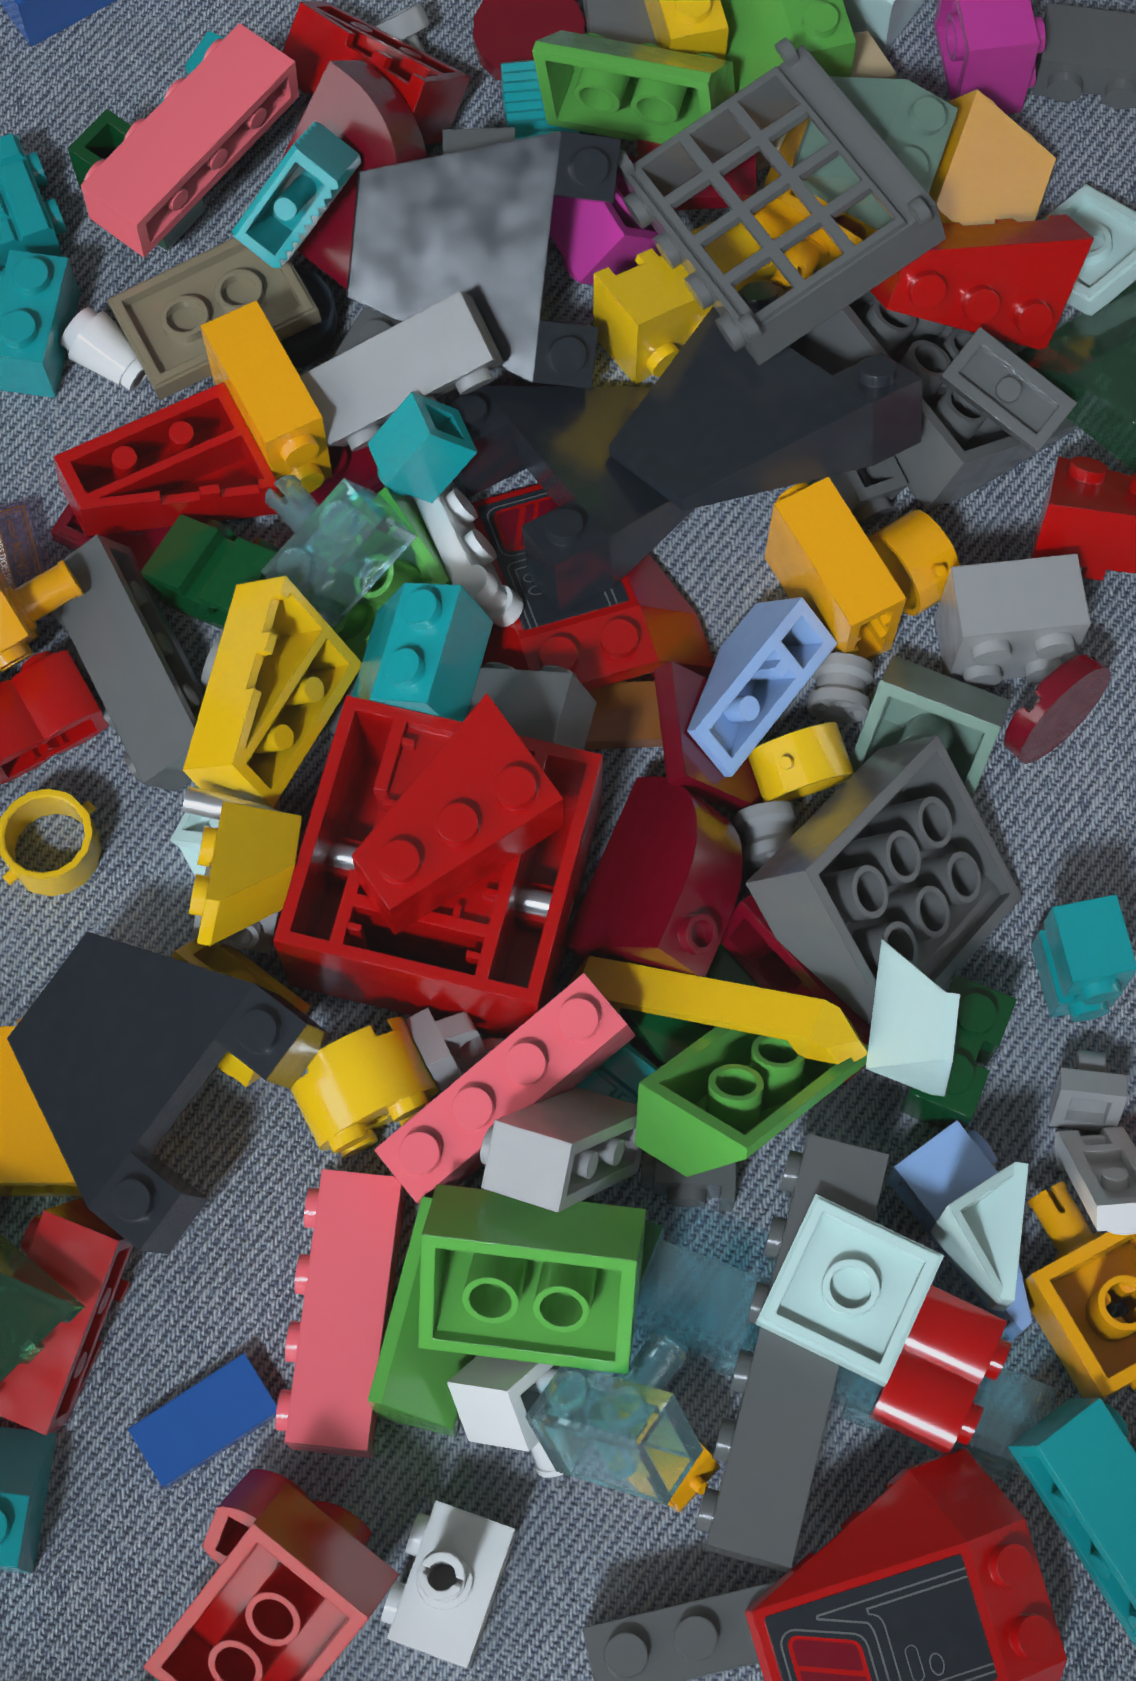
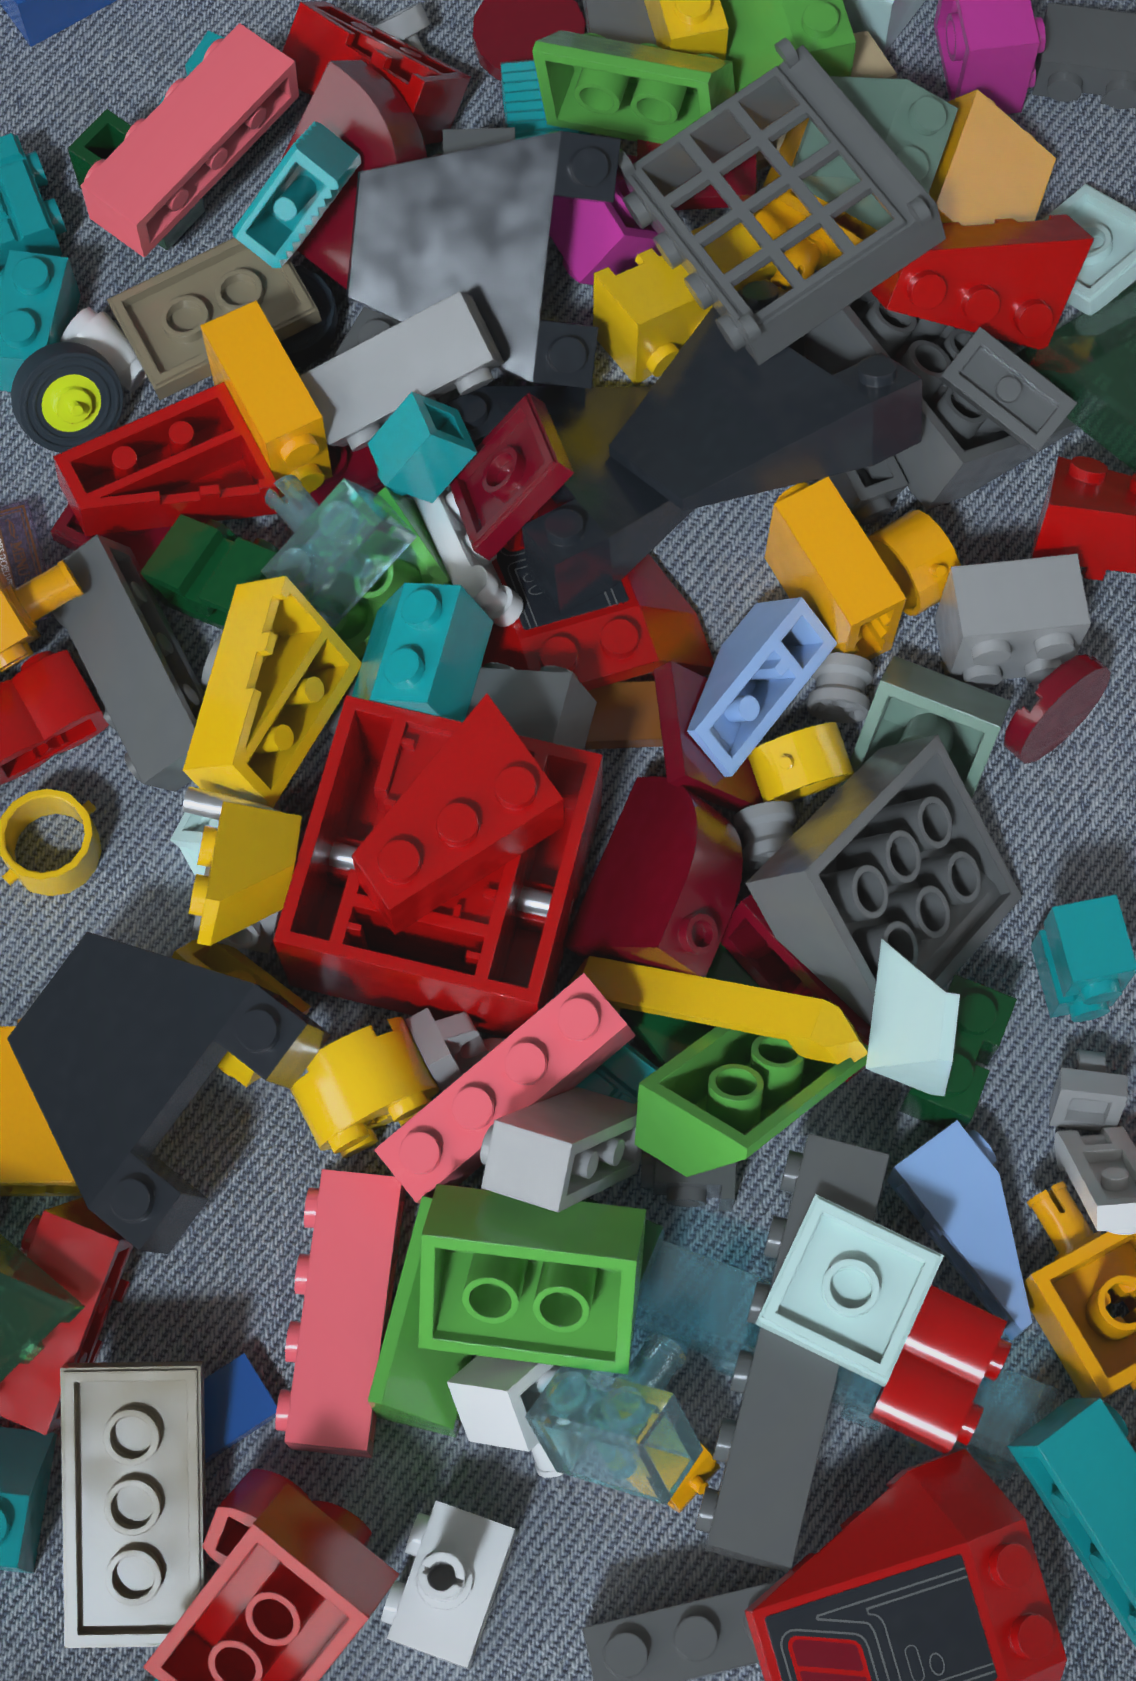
light aqua slope [930,1162,1029,1312] -> none
none -> black wheel [11,342,123,453]
none -> tile [60,1361,207,1648]
none -> dark red tile [449,393,574,561]

